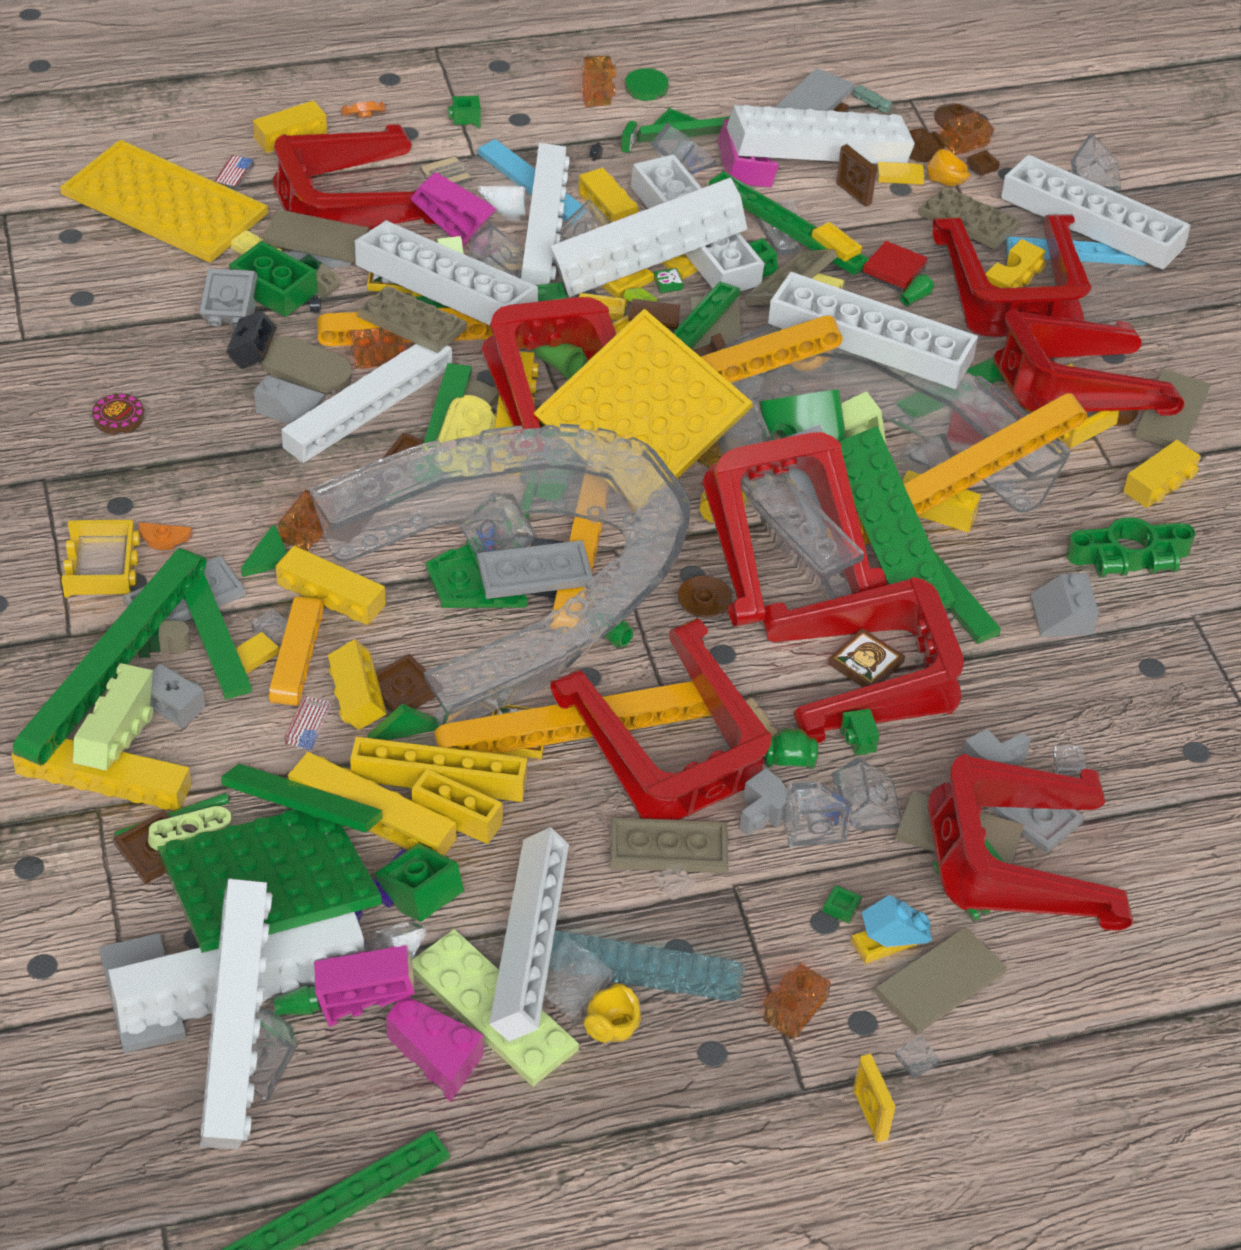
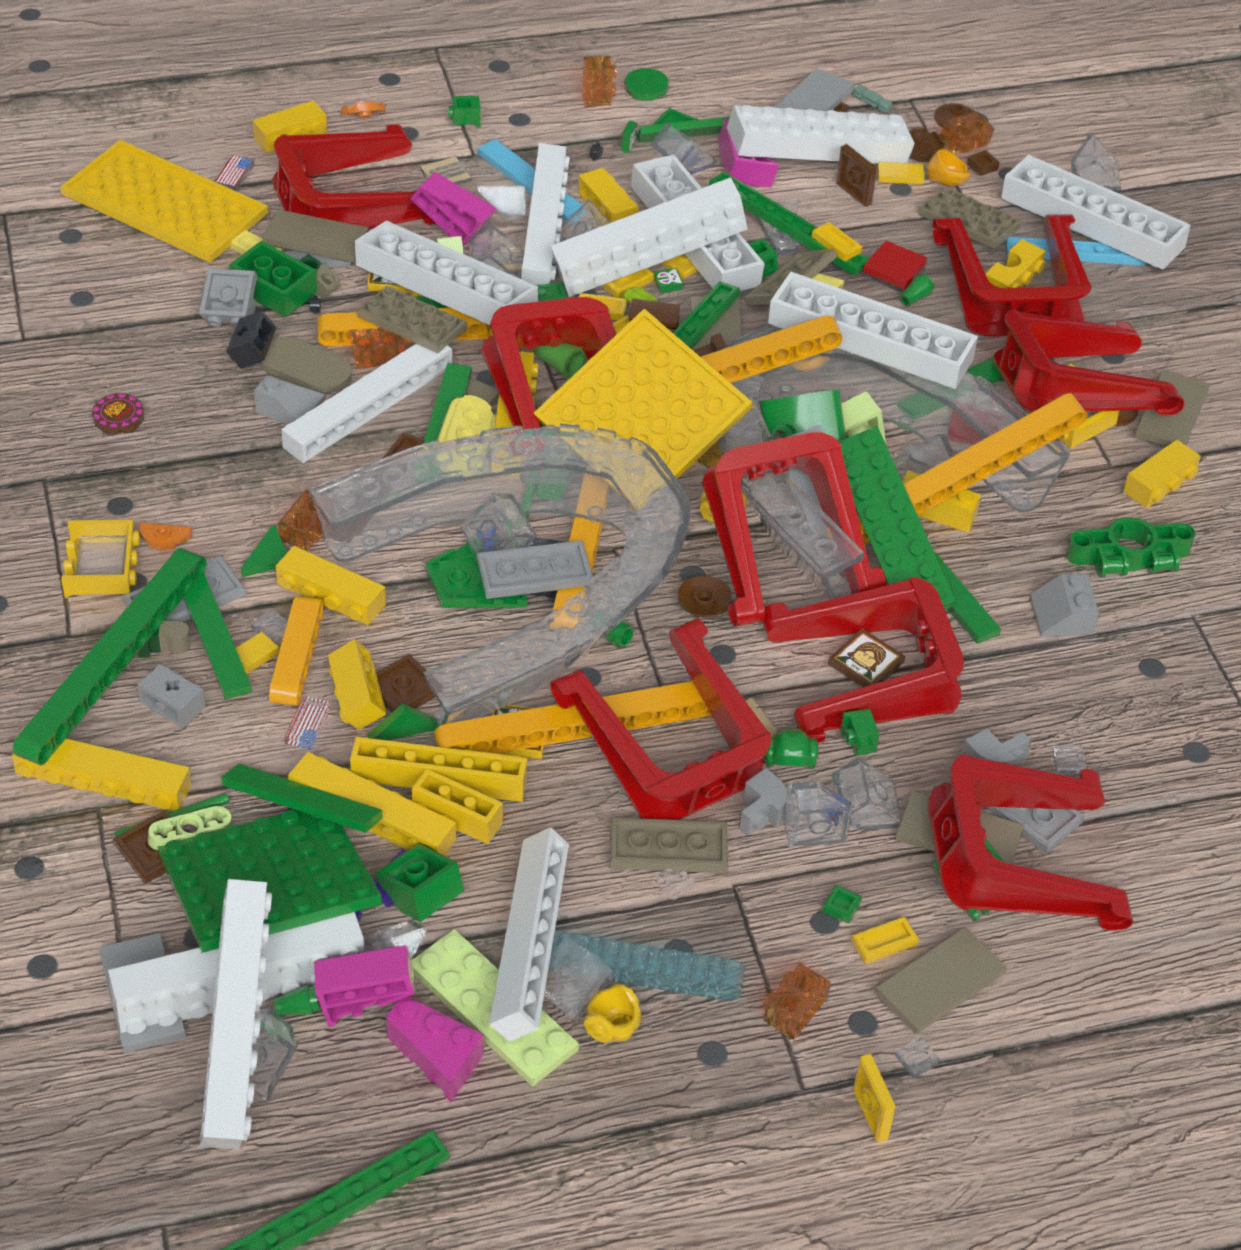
yellowish green wedge [73,663,153,770] -> none
medium azure slope [862,895,932,947] -> none

